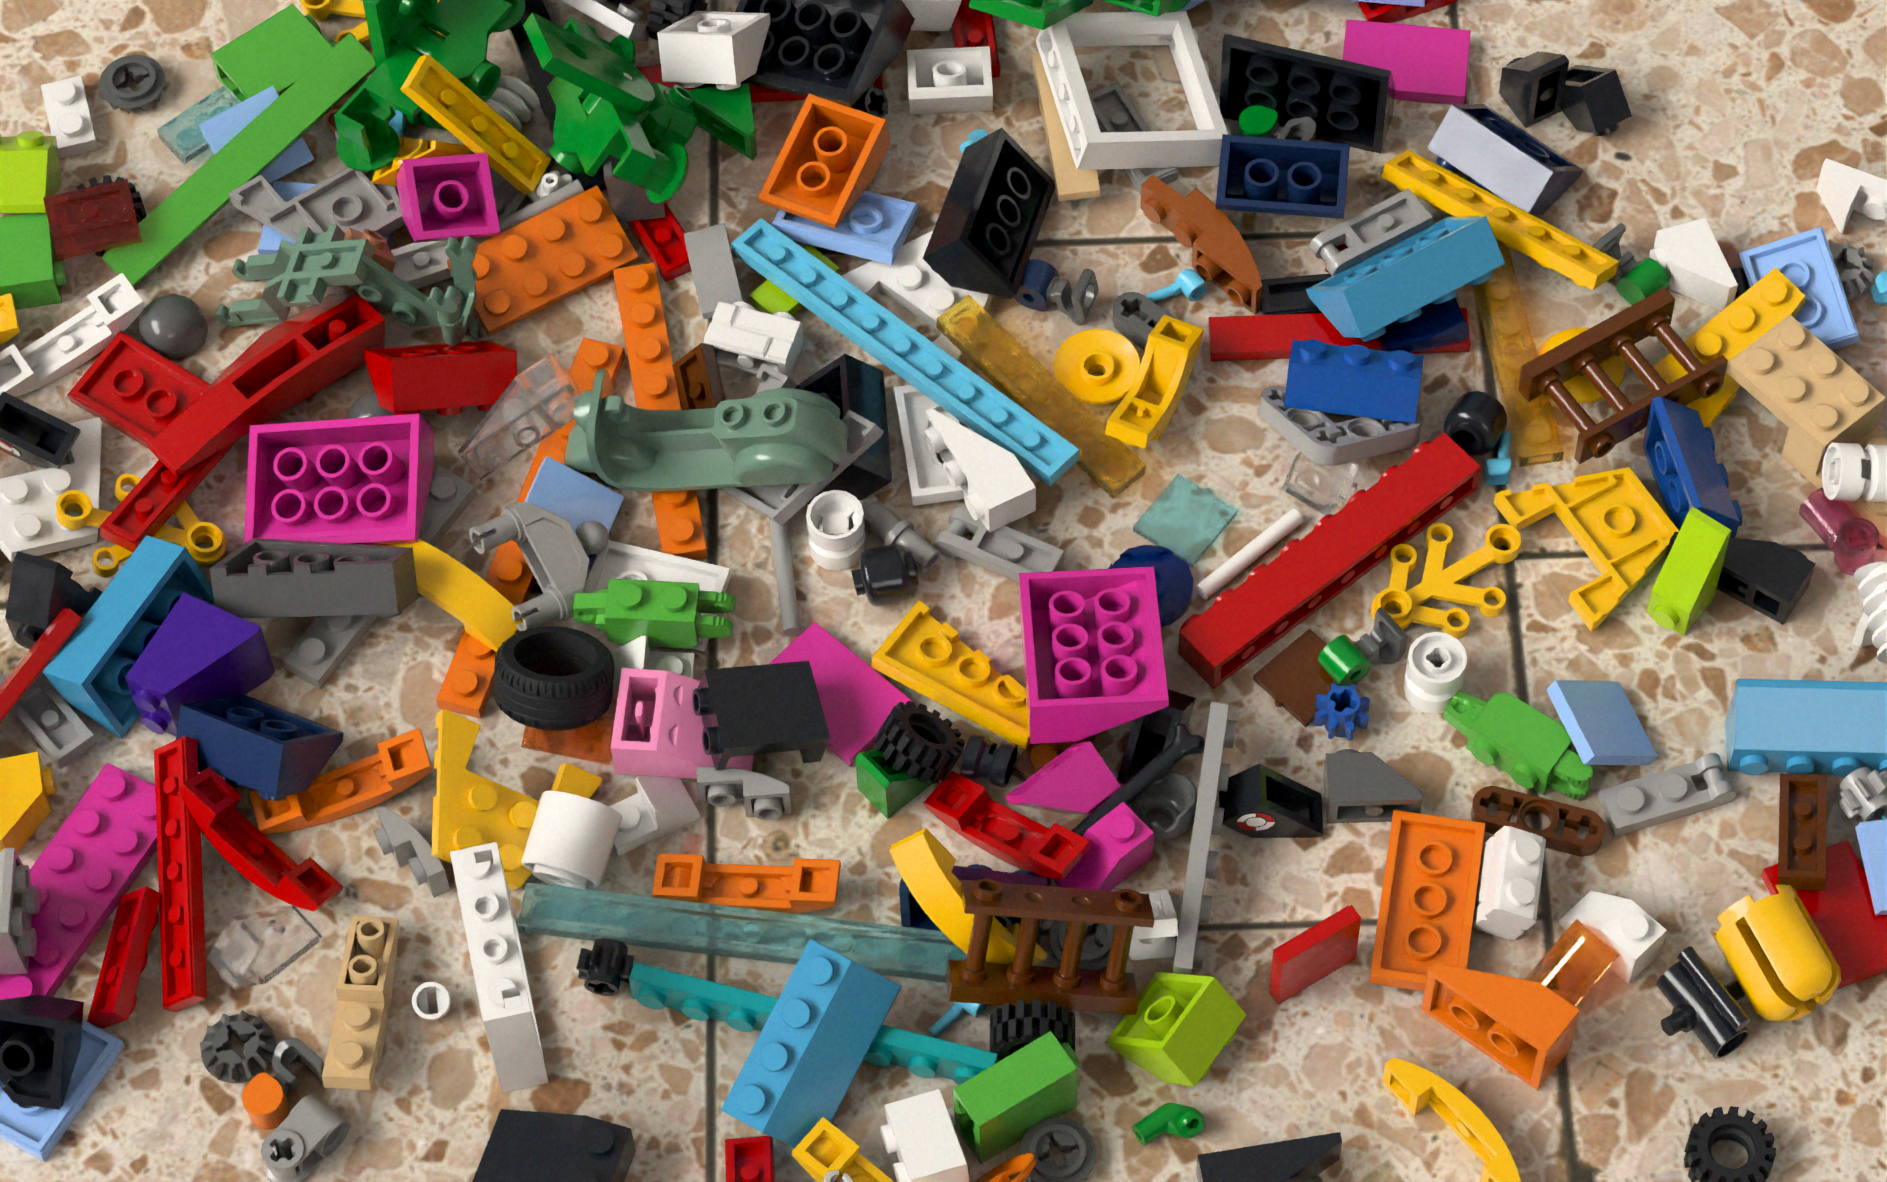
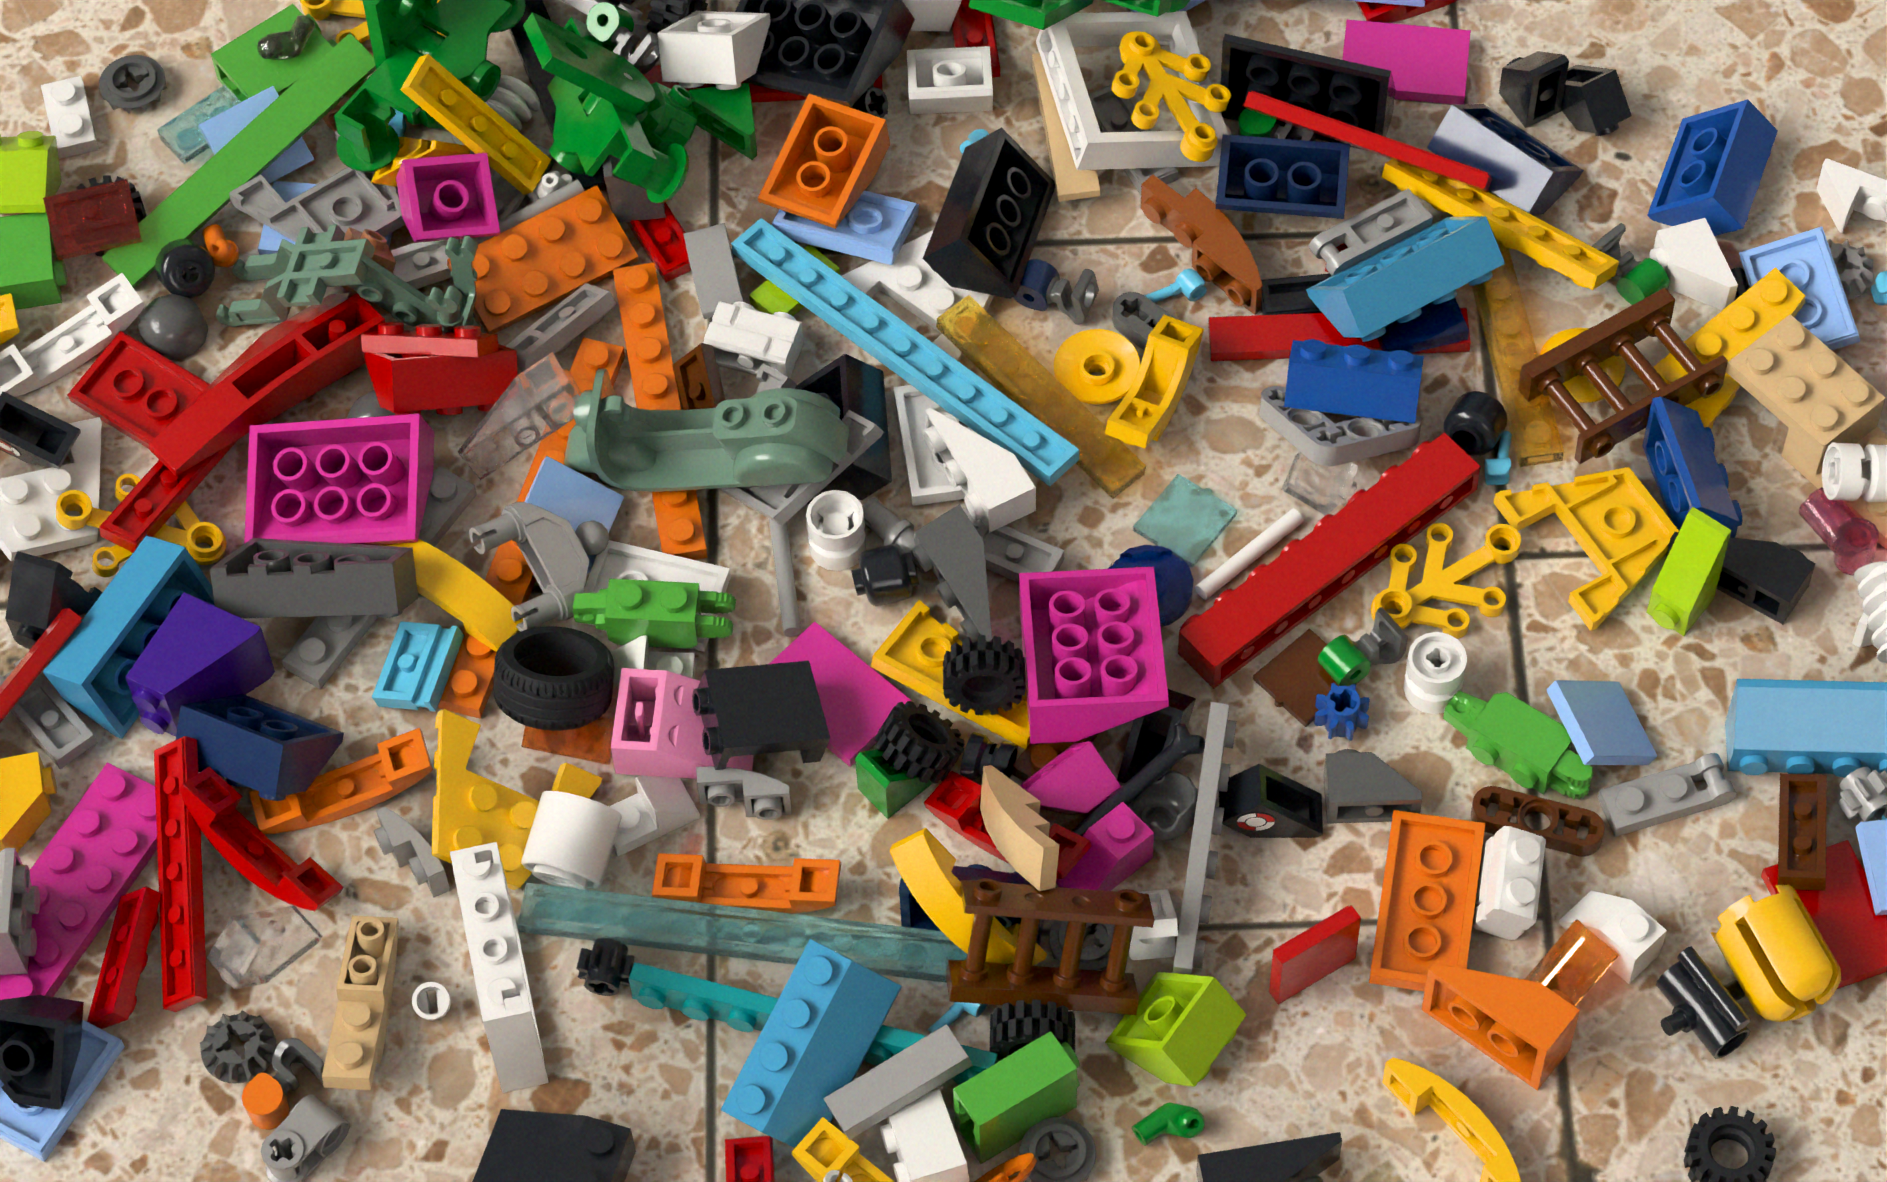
none -> black head [155,239,215,298]
none -> orange arm [202,224,240,268]
none -> clear smoke arm [257,15,315,60]
none -> plate [361,322,498,357]
none -> medium azure plate [372,621,464,712]
none -> light grey plate [506,283,616,376]
none -> leg [586,2,660,75]
none -> light grey tile [823,1024,973,1140]
none -> dark grey slope [912,504,992,642]
none -> black tyre [943,635,1026,715]
none -> tan slope [980,765,1060,891]
none -> yellow plant [1111,31,1231,162]
none -> red tile [1244,91,1492,193]
none -> blue slope [1647,99,1778,236]

